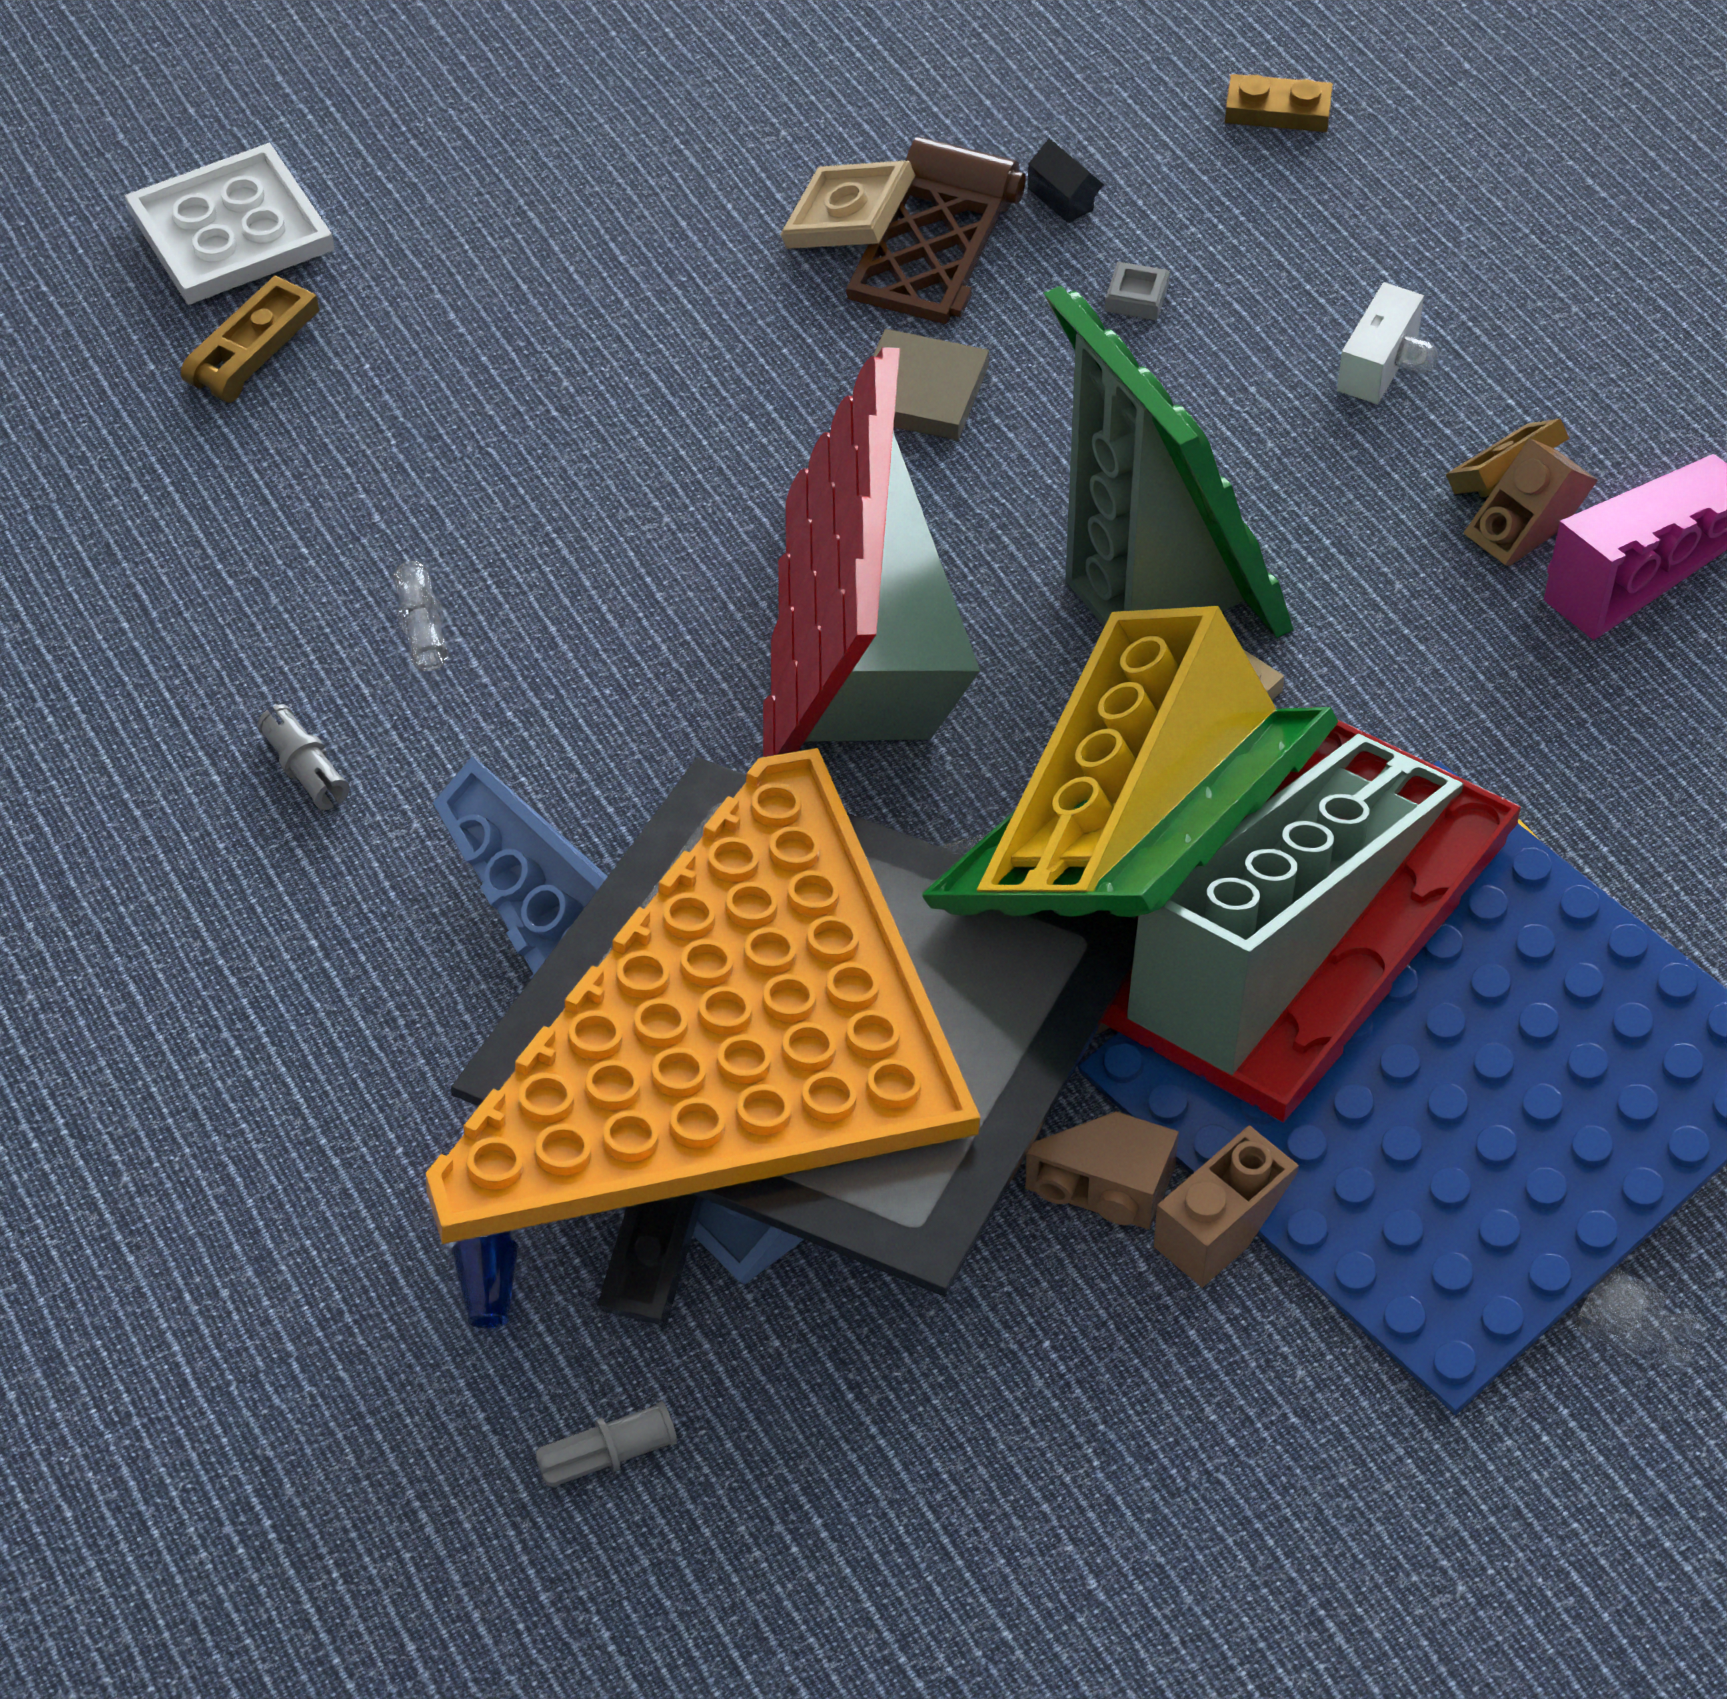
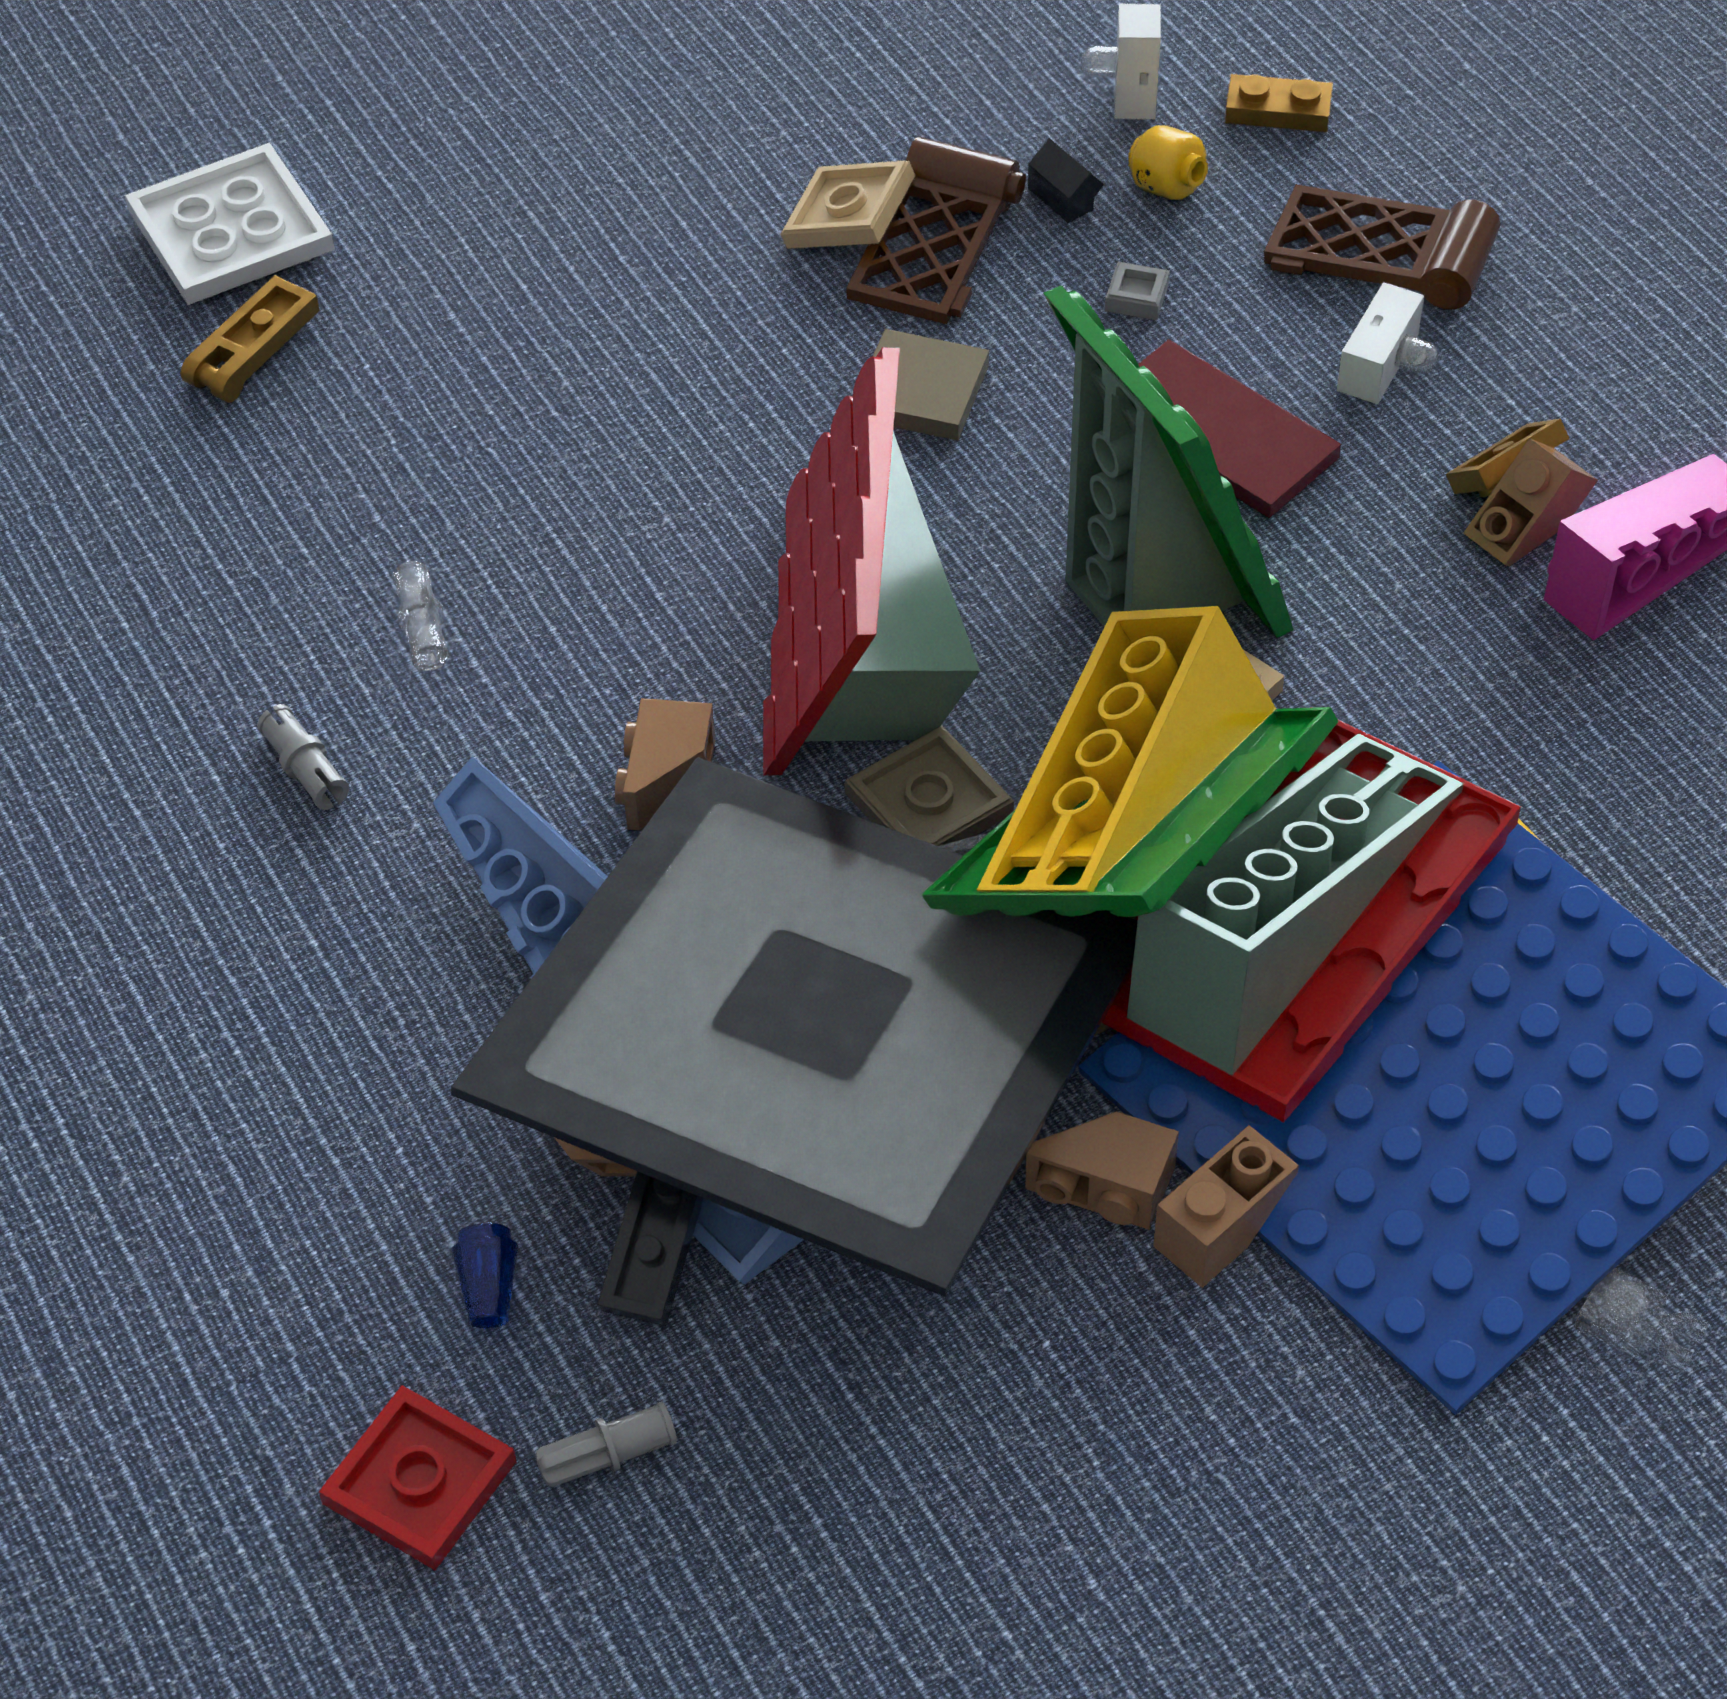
light orange plate [426,748,981,1244] -> none
none -> red tile [318,1385,517,1571]
none -> medium nougat slope [615,698,715,830]
none -> dark tan tile [845,725,1014,851]
none -> white piece [1081,4,1161,119]
none -> yellow head [1128,125,1208,200]
none -> dark red tile [1138,339,1341,518]
none -> reddish brown piece [1264,184,1501,310]

